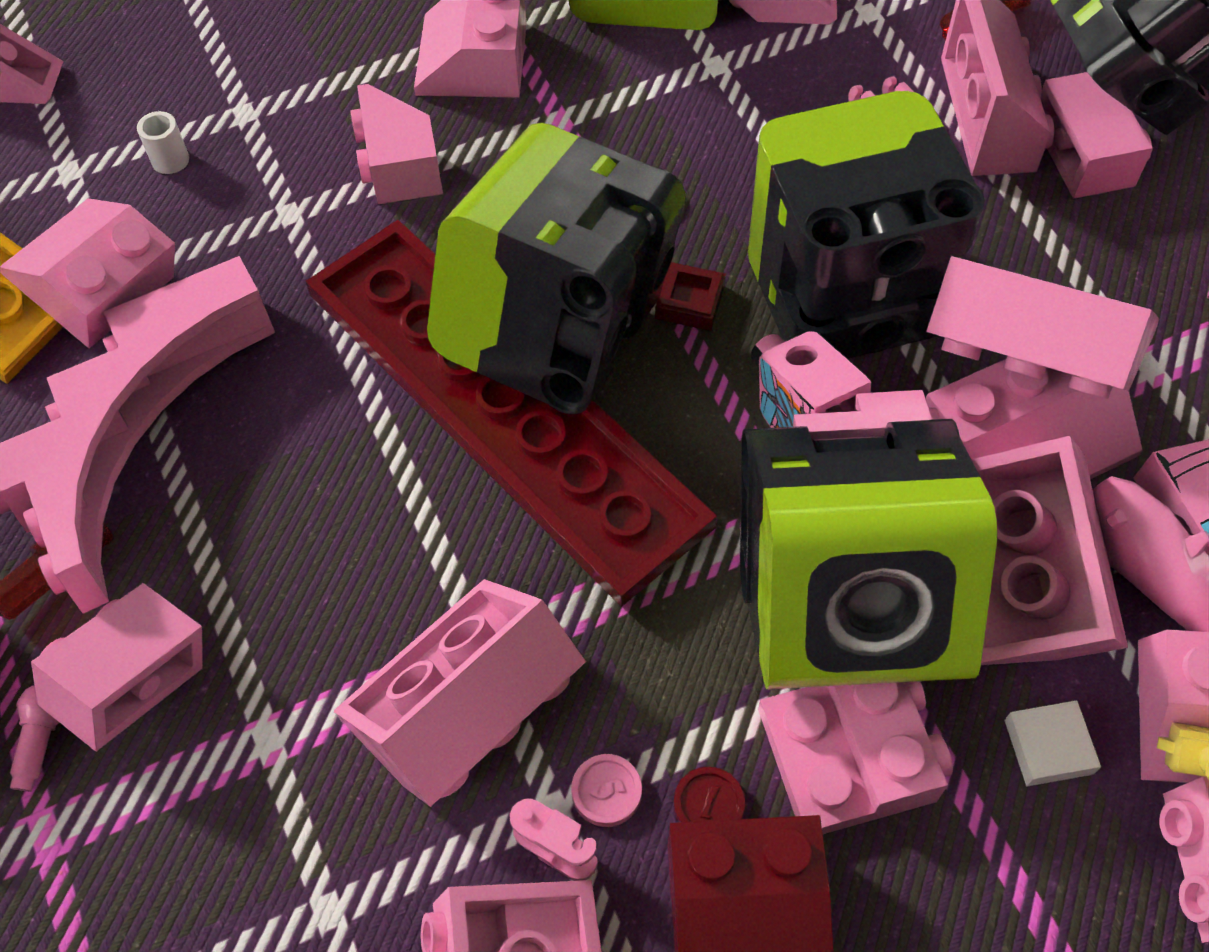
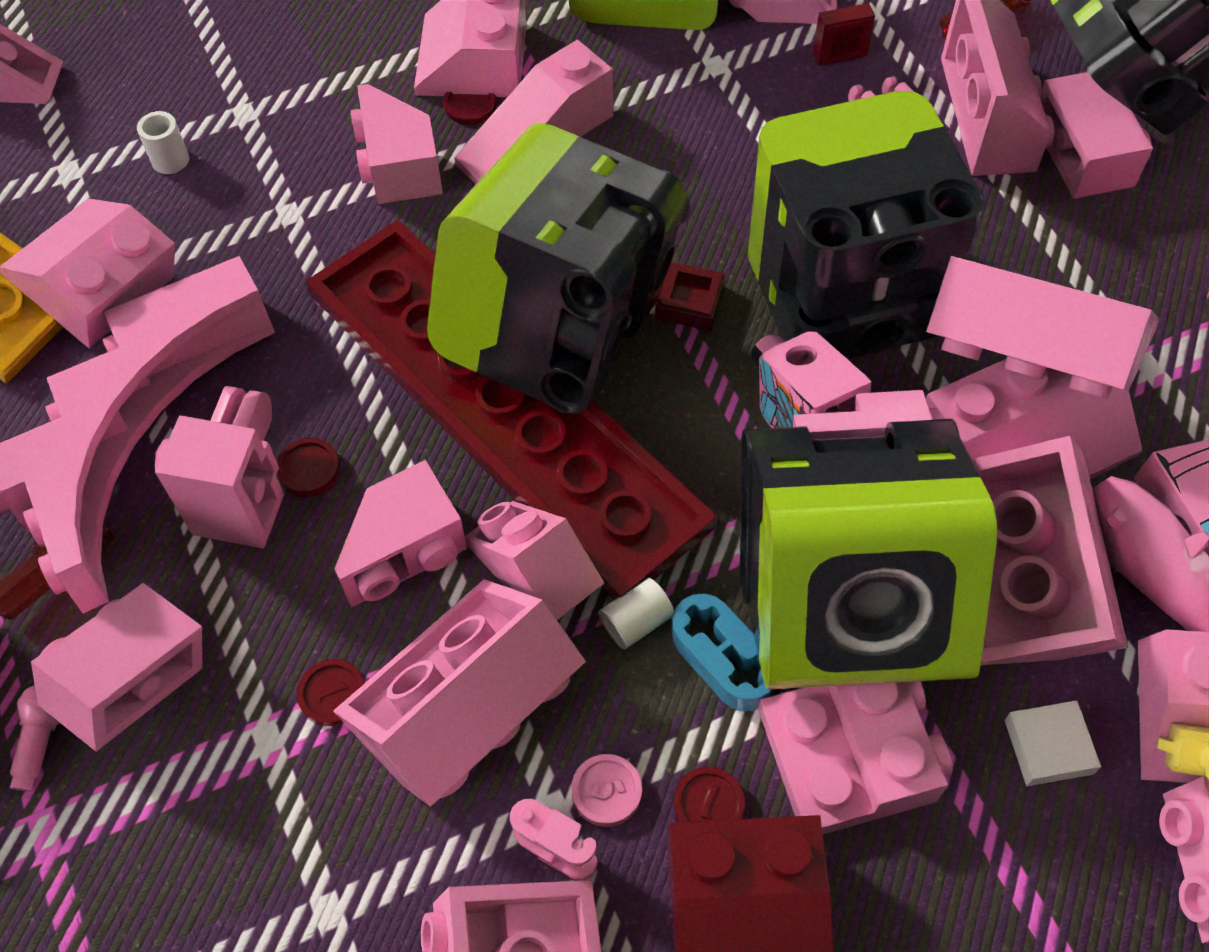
none -> bright pink brick [155,386,284,549]
none -> dark red piece [277,438,340,497]
none -> dark red piece [297,659,365,726]
none -> bright pink slope [335,460,468,607]
none -> dark red piece [443,92,496,124]
none -> bright pink slope [454,39,613,184]
none -> bright pink slope [465,501,604,620]
none -> white hinge [598,578,674,650]
none -> dark azure beam [672,594,774,712]
none -> dark red tile [813,3,875,65]

